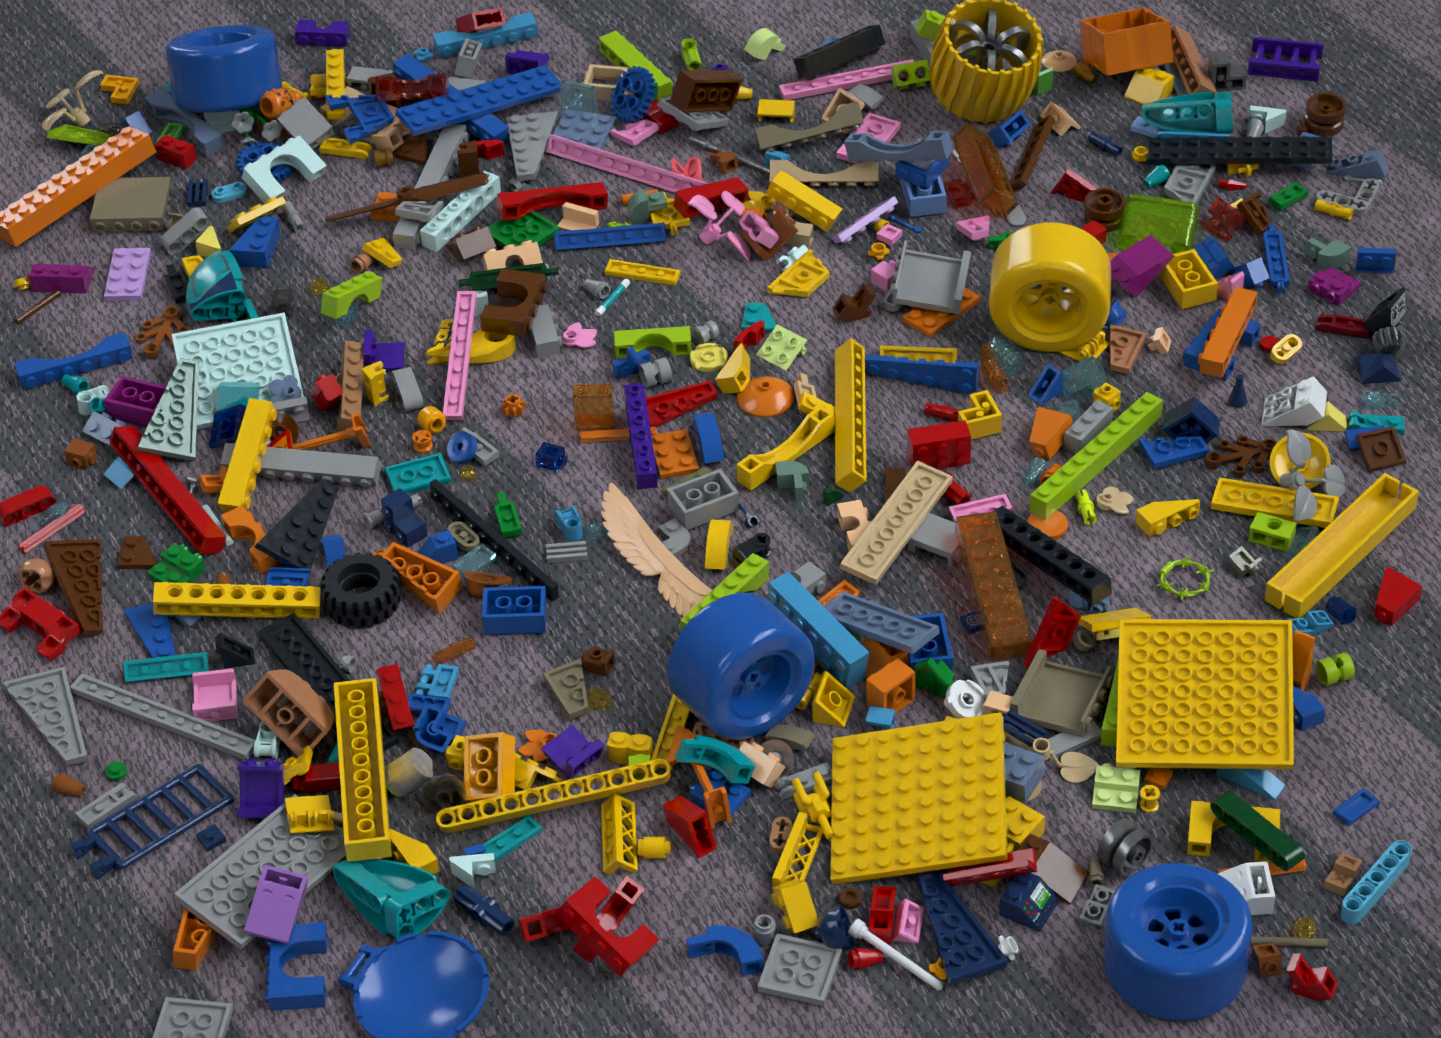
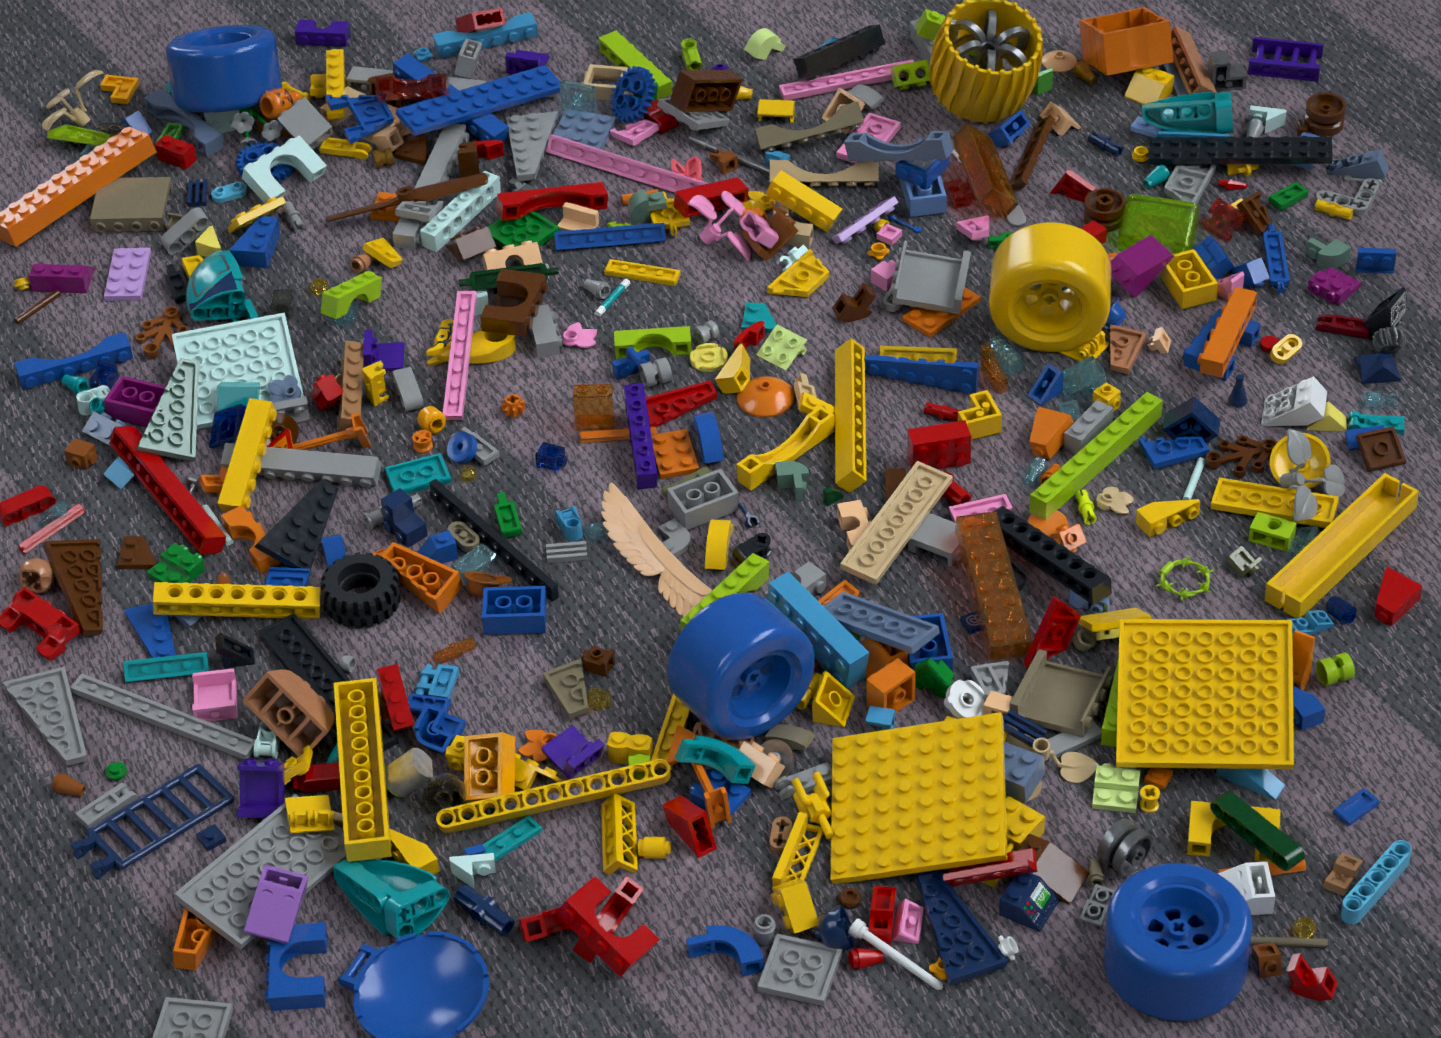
none -> clear blue brick [90,361,119,392]
none -> orange brick [1051,523,1087,553]
none -> light aqua bar [1182,457,1205,500]

